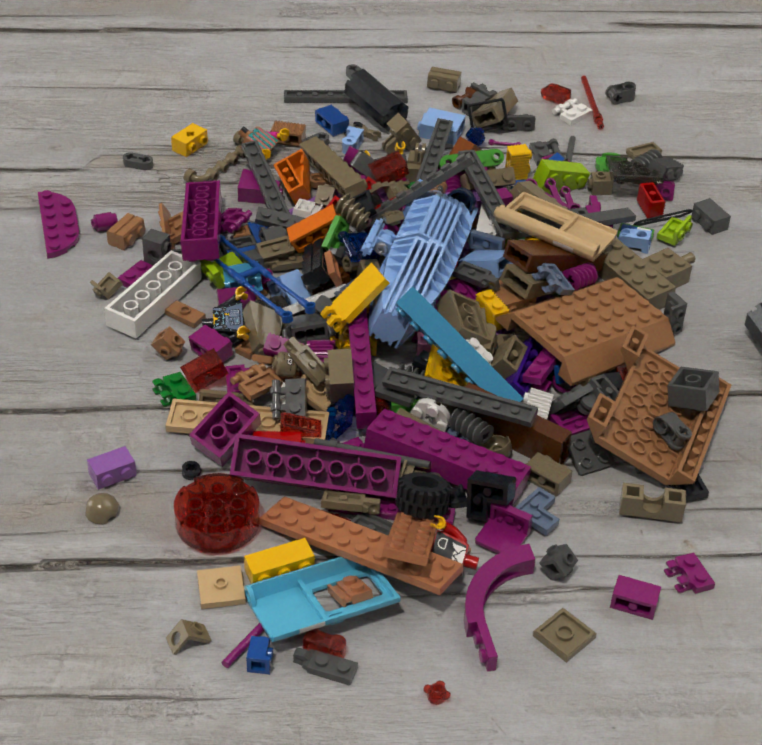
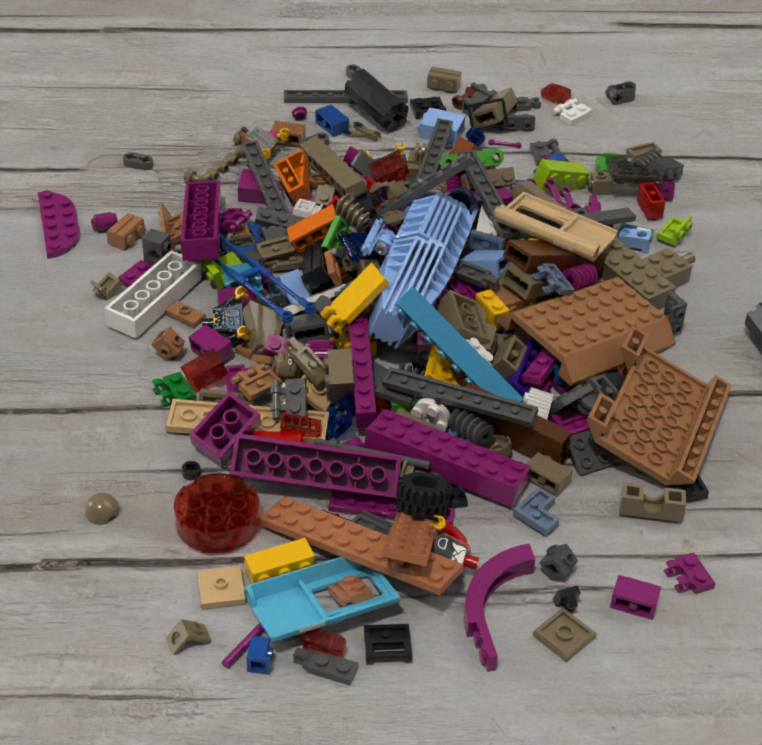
medium lavender brick [87,446,137,490] -> none
yellow brick [171,123,208,157] -> none
dark tan hinge [321,490,381,514] -> none
light blue leg [342,126,364,154] -> none
dark tan brick [382,113,422,155] -> none
clear red plate [423,680,451,705] -> none
black brick [466,470,516,521] -> none
magenta bracket [475,503,533,553] -> none
yellow brick [505,144,532,180] -> none
dark grey bar [566,136,576,162] -> none
clear red bar [581,76,604,130] -> none
black piece [633,209,693,226] -> none
dark grey piece [653,412,692,451] -> none
dark grey brick [667,366,720,411] -> none
dark grey brick [691,198,731,235] -> none
none -> magenta plate [292,106,307,121]
none -> black plate [363,623,412,664]
none -> black plate [410,97,446,118]
none -> dark grey plate [514,97,541,112]
none -> black tile [553,585,581,613]

